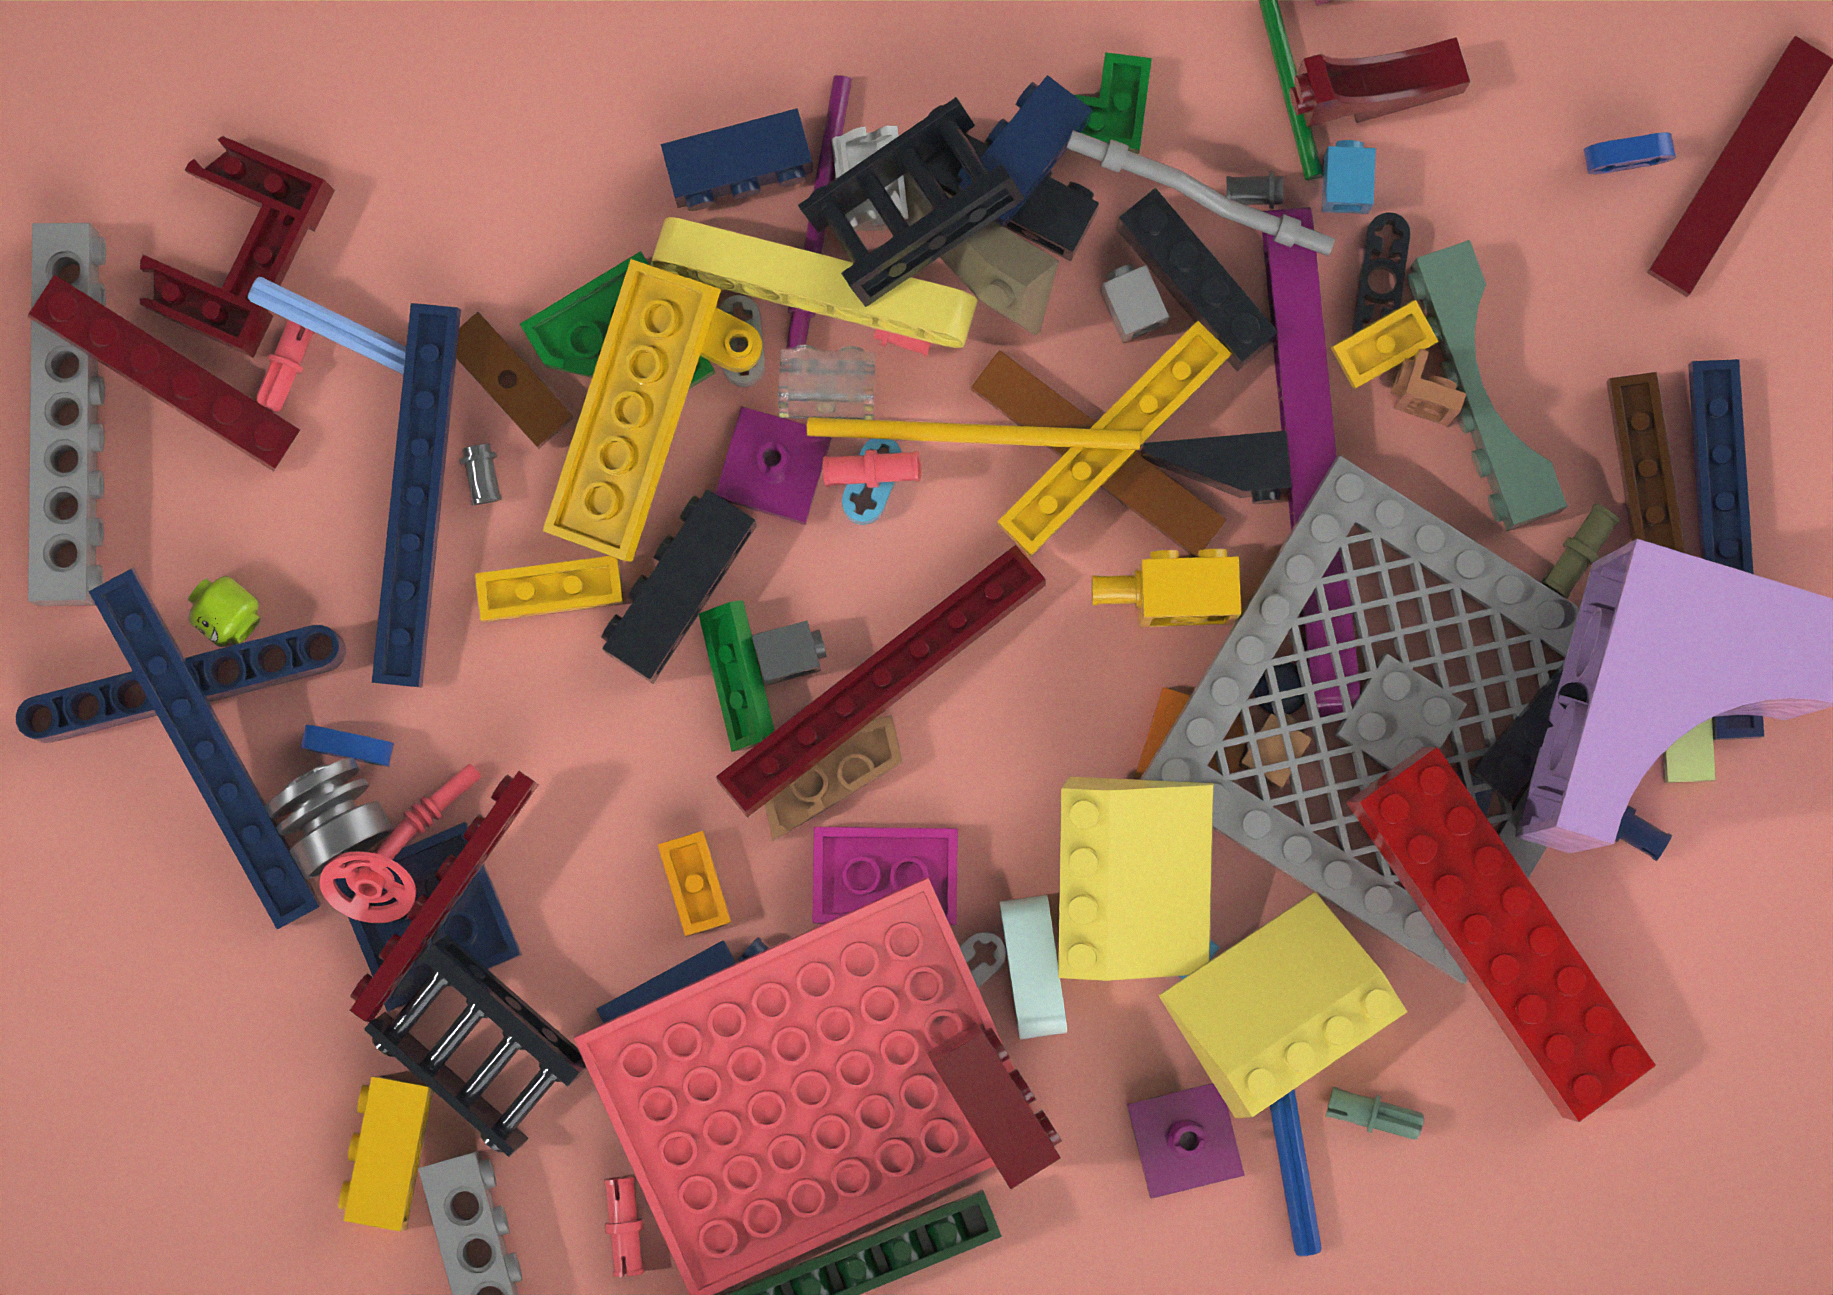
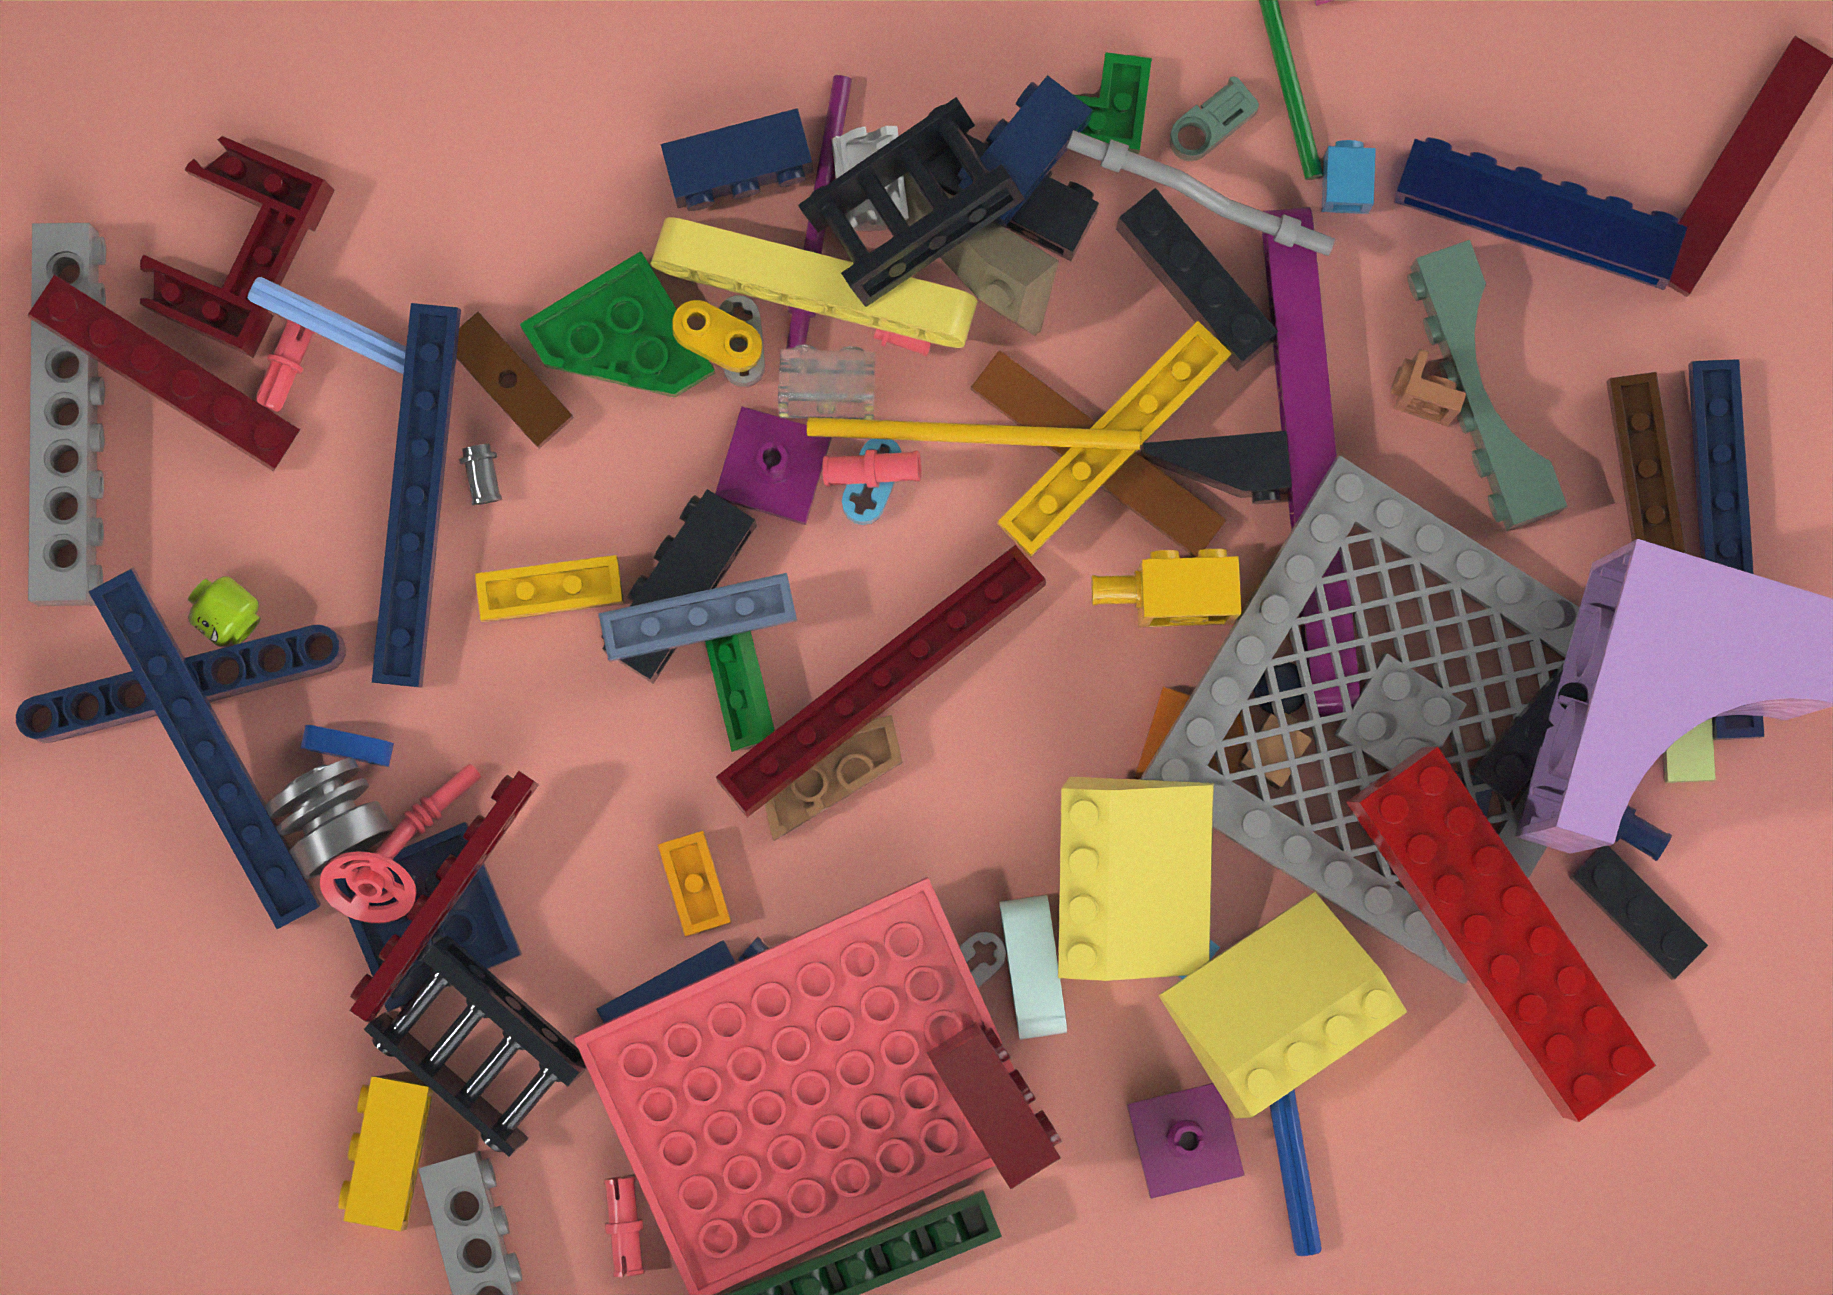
yellow plate [543,259,721,562] -> none
dark grey brick [752,620,827,686] -> none
dark pink plate [812,827,958,925] -> none
light grey brick [1101,264,1169,343] -> none
dark grey pin [1226,171,1283,209] -> none
dark red arch [1290,37,1470,127] -> none
sand green axle [1325,1087,1424,1140] -> none
yellow plate [1330,300,1439,388] -> none
black beam [1352,212,1410,334] -> none
olive pin [1542,504,1621,599] -> none
blue beam [1583,132,1676,174] -> none
none -> sand blue tile [598,573,797,662]
none -> sand green piece [1170,77,1259,161]
none -> clear blue brick [1394,137,1688,290]
none -> black plate [1569,846,1708,980]

